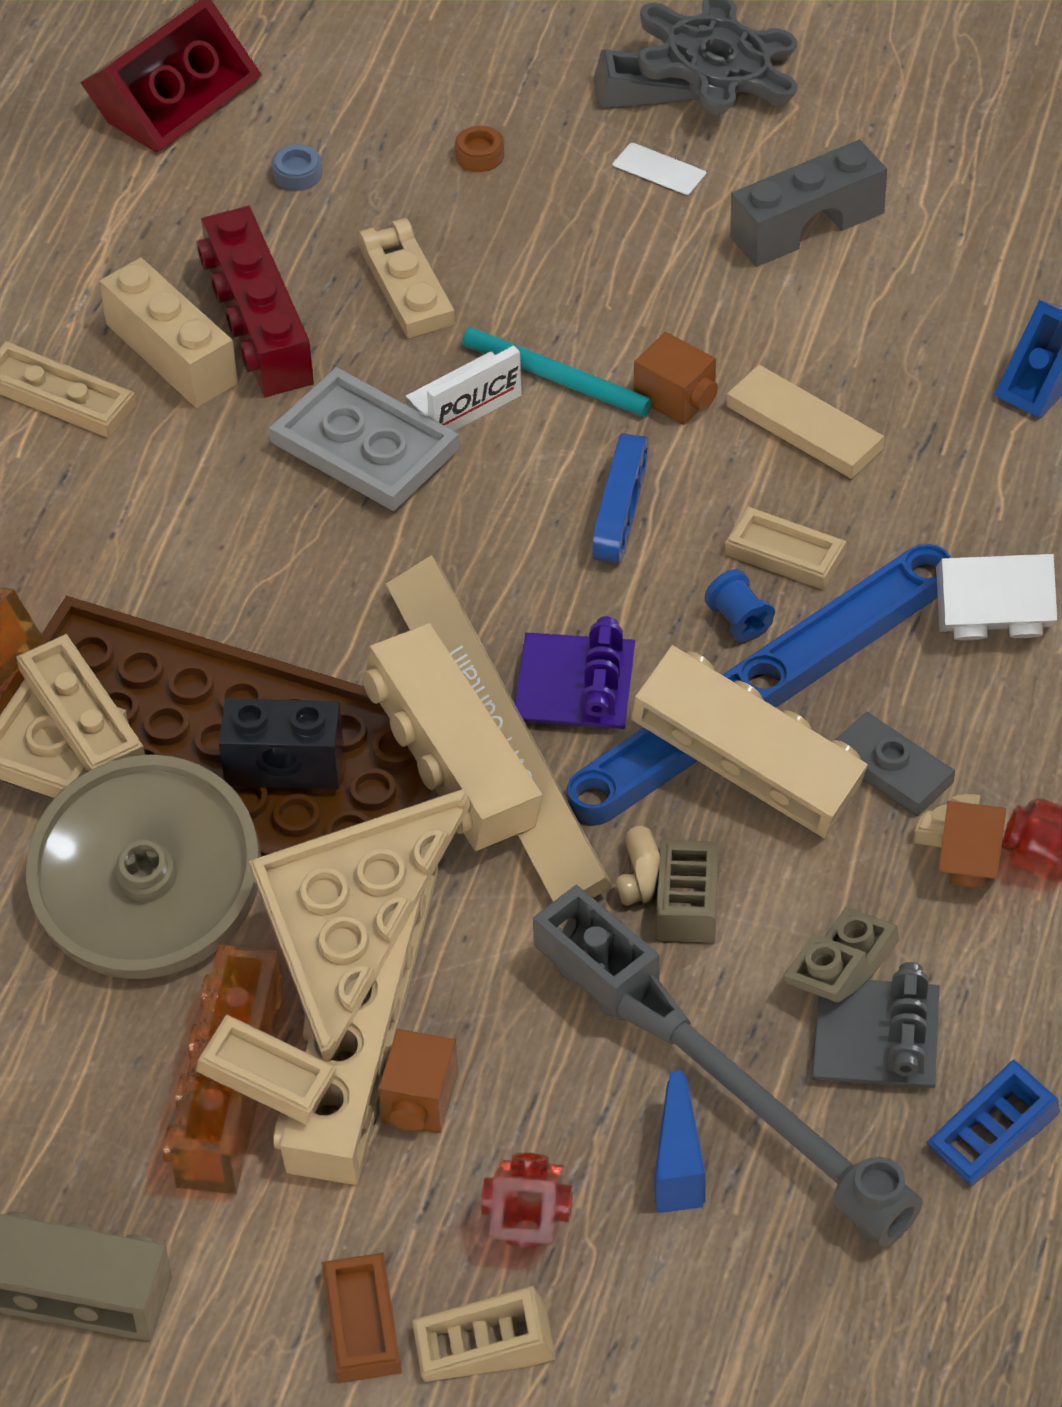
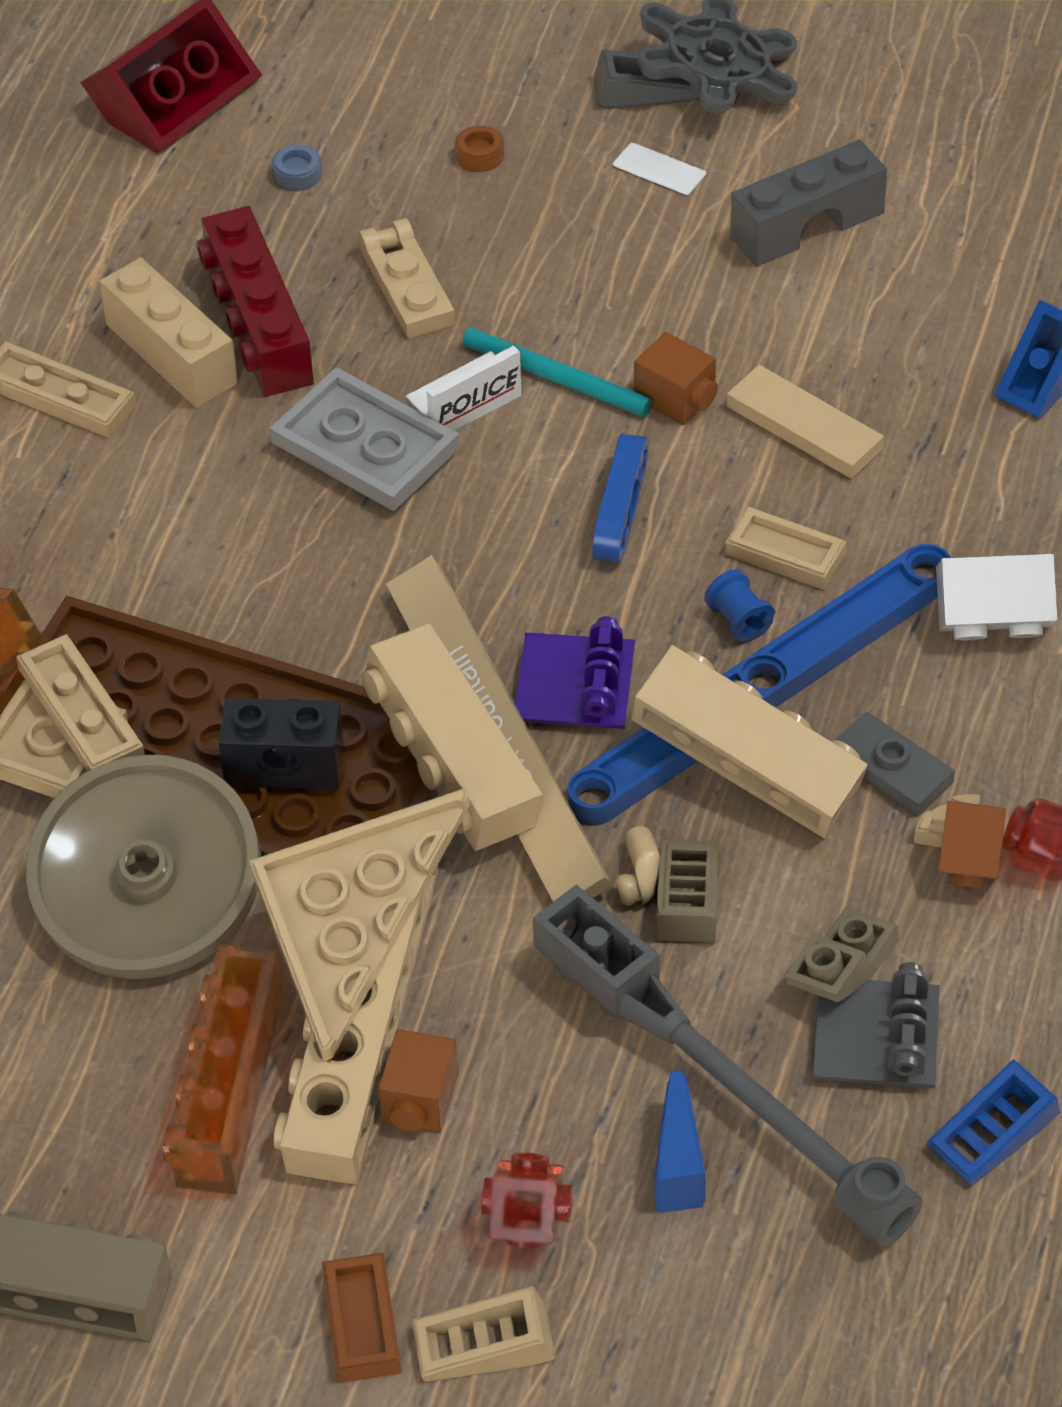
tan tile [196,1014,337,1125] -> none

